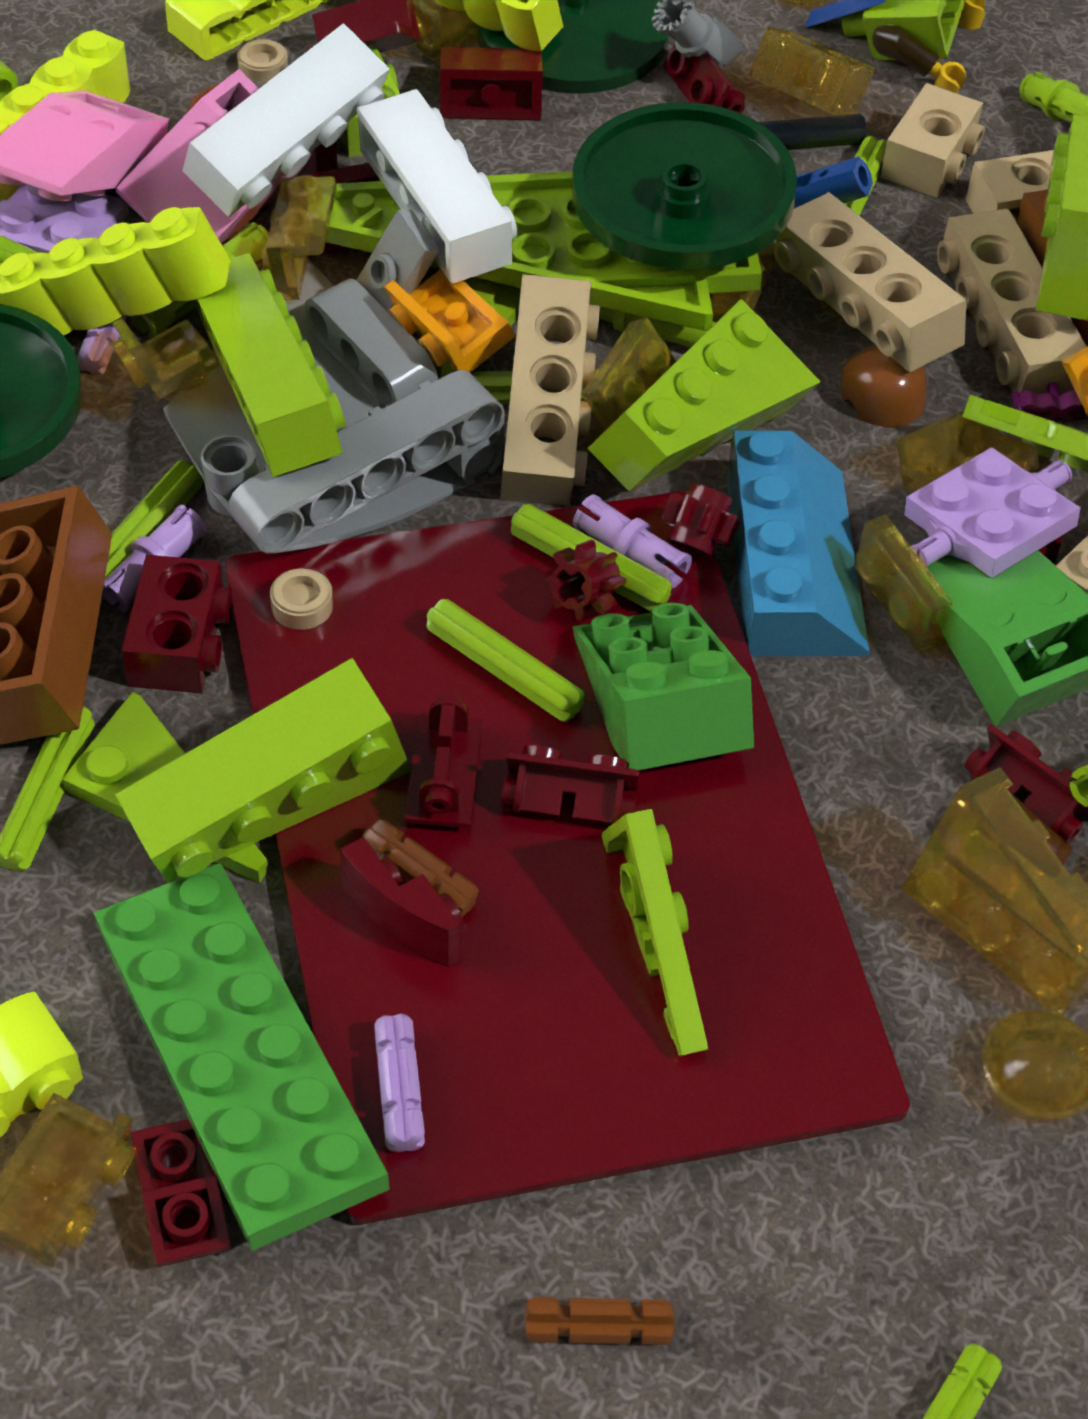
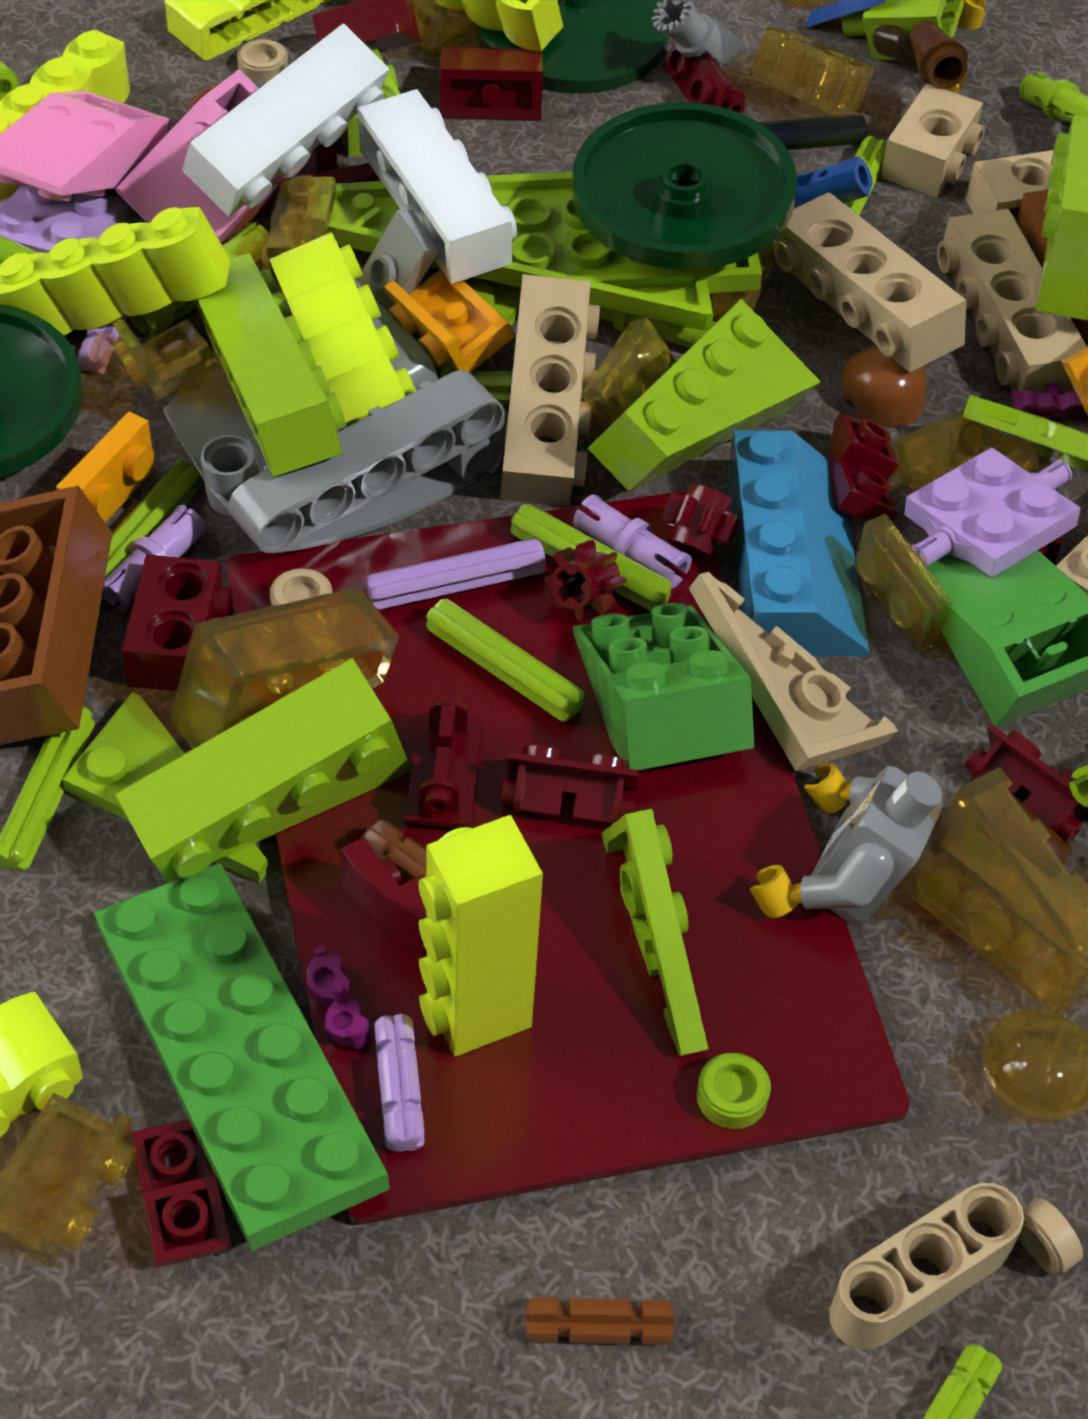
none -> light orange bracket [56,411,155,523]
none -> clear yellow wedge [170,587,399,750]
none -> neon yellow brick [269,232,416,430]
none -> magenta piece [307,946,371,1050]
none -> lavender axle [367,538,546,610]
none -> neon yellow brick [418,815,543,1057]
none -> tan wing [689,572,898,771]
none -> lime tile [697,1053,771,1129]
none -> light grey torso [750,762,944,929]
none -> tan beam [829,1183,1024,1350]
none -> dark red slope [830,412,899,531]
none -> reddish brown cone [909,21,968,89]
none -> tan tile [1018,1198,1083,1276]

